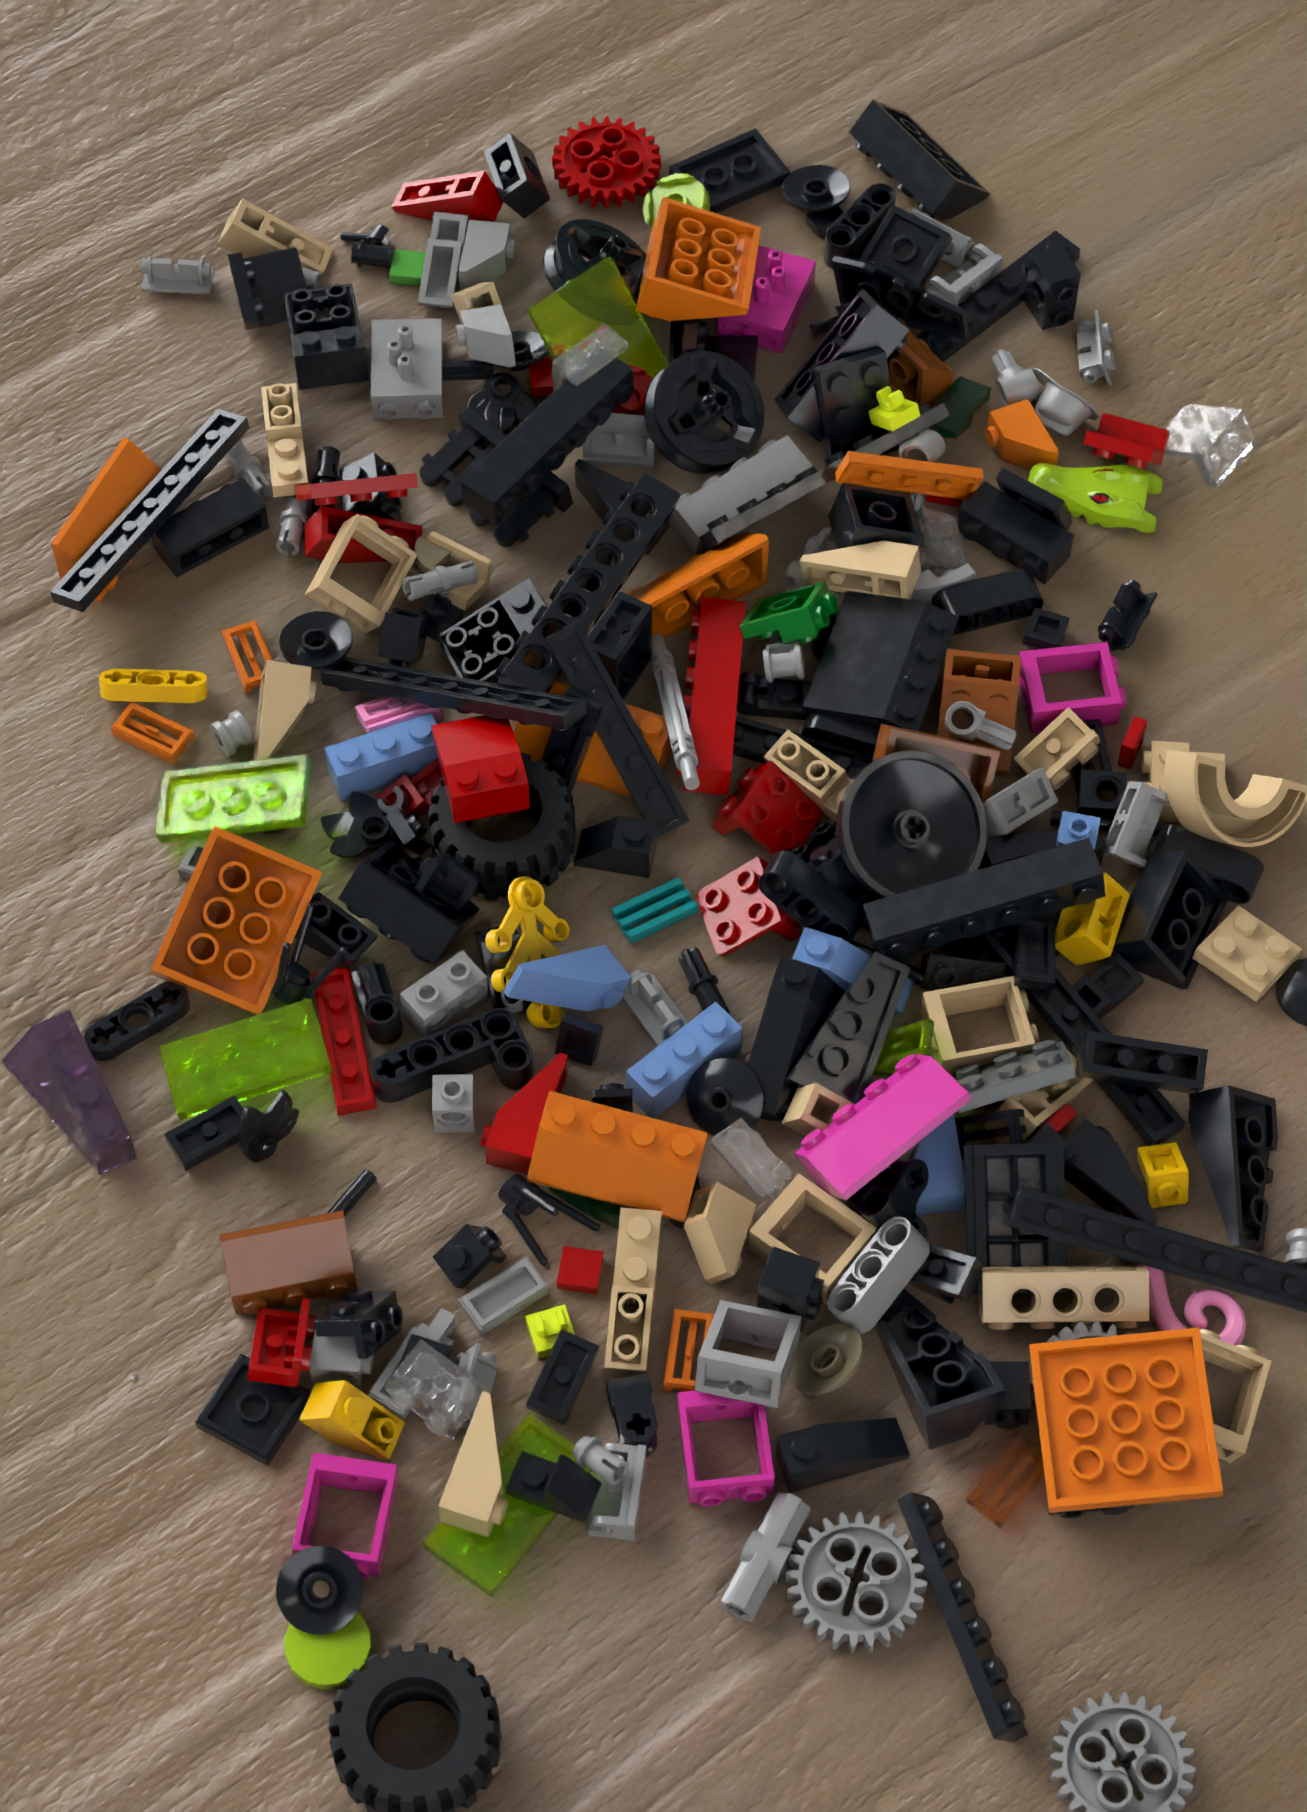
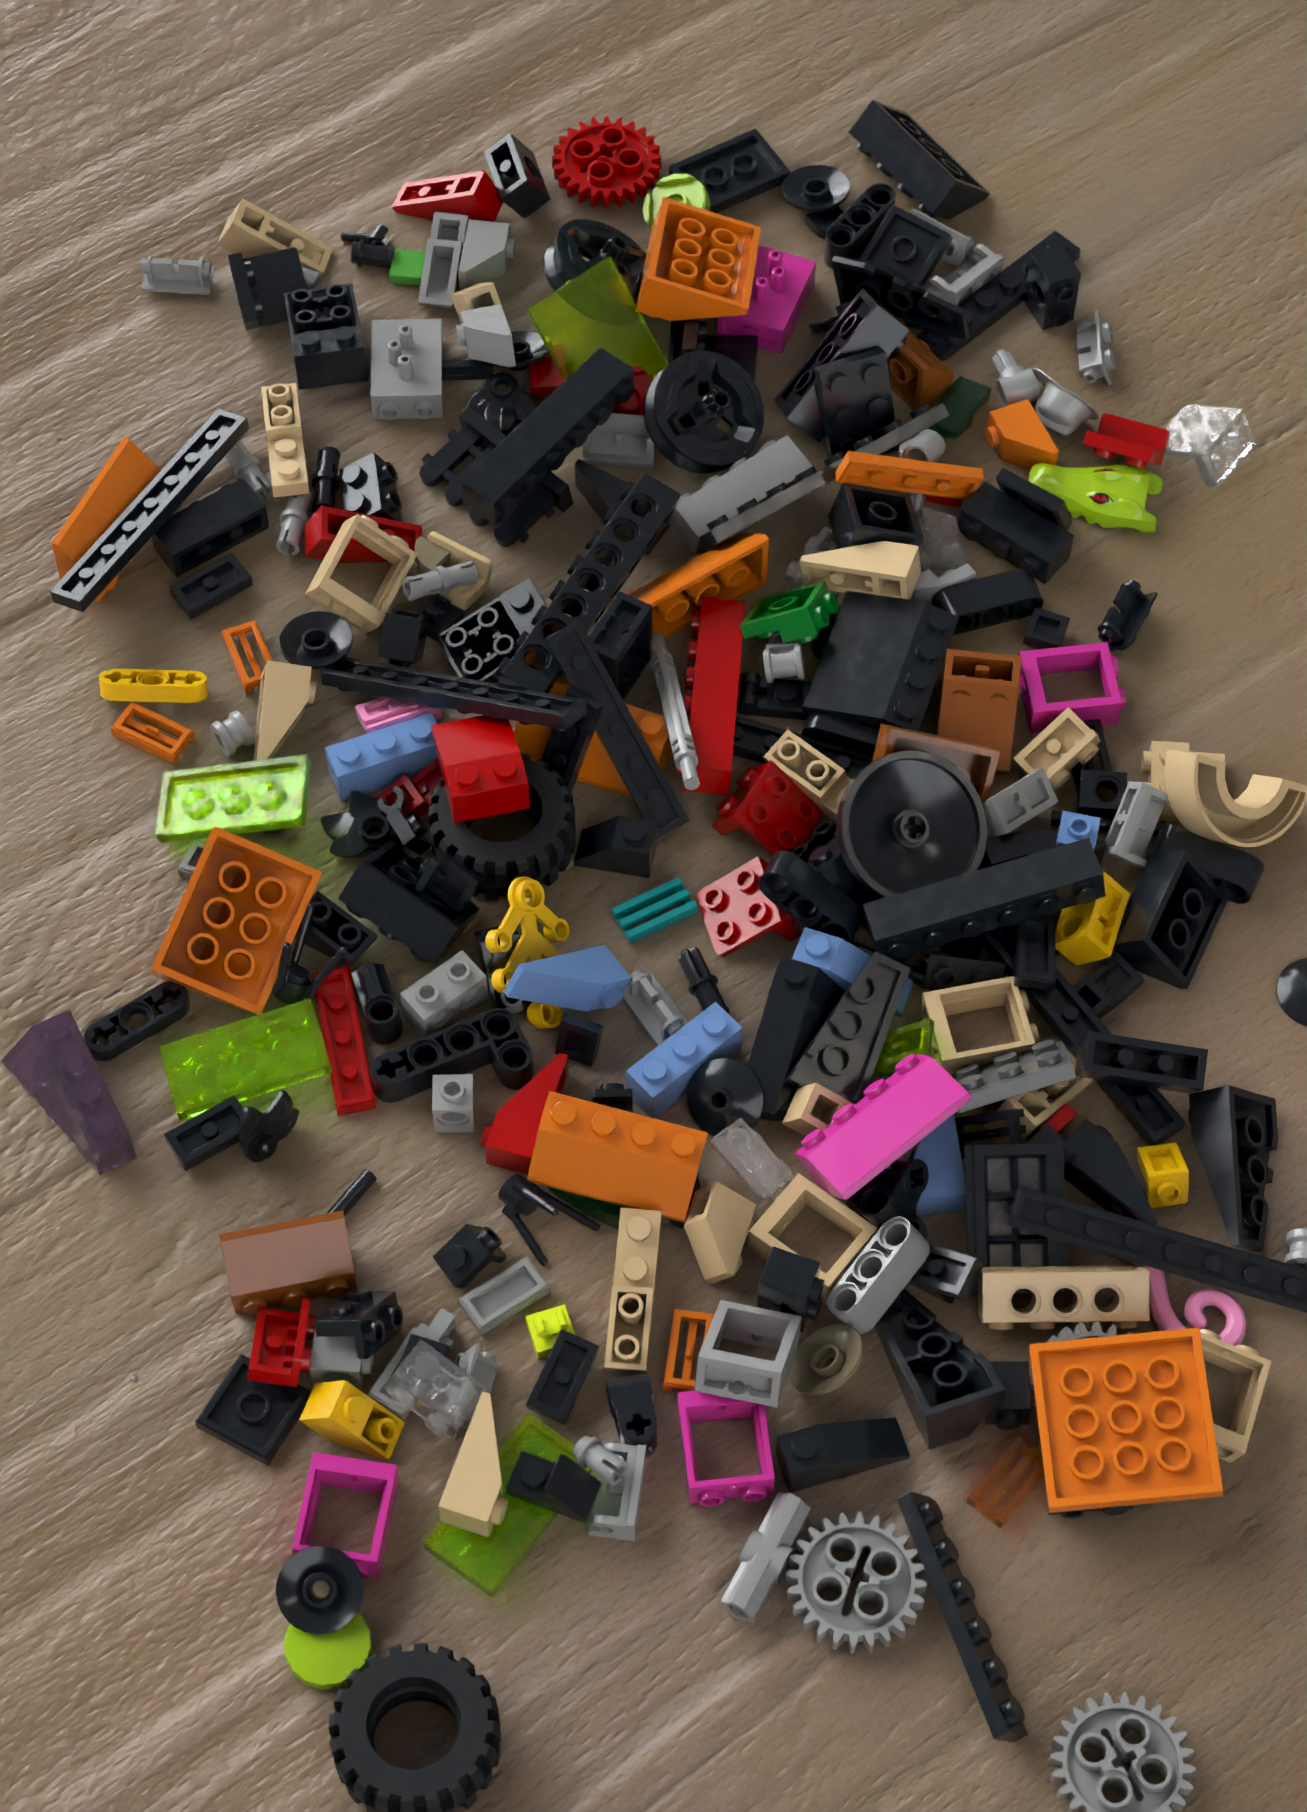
red wing [294,473,418,506] -> none
clear bracket [552,323,628,390] -> none
red tile [557,1246,604,1294] -> none
neon yellow tile [868,386,921,432] -> none
light grey axle [944,701,1017,751] -> none
red tile [1117,716,1148,769] -> none
tan plate [1192,905,1302,1002] -> none
none -> black plate [170,553,253,620]

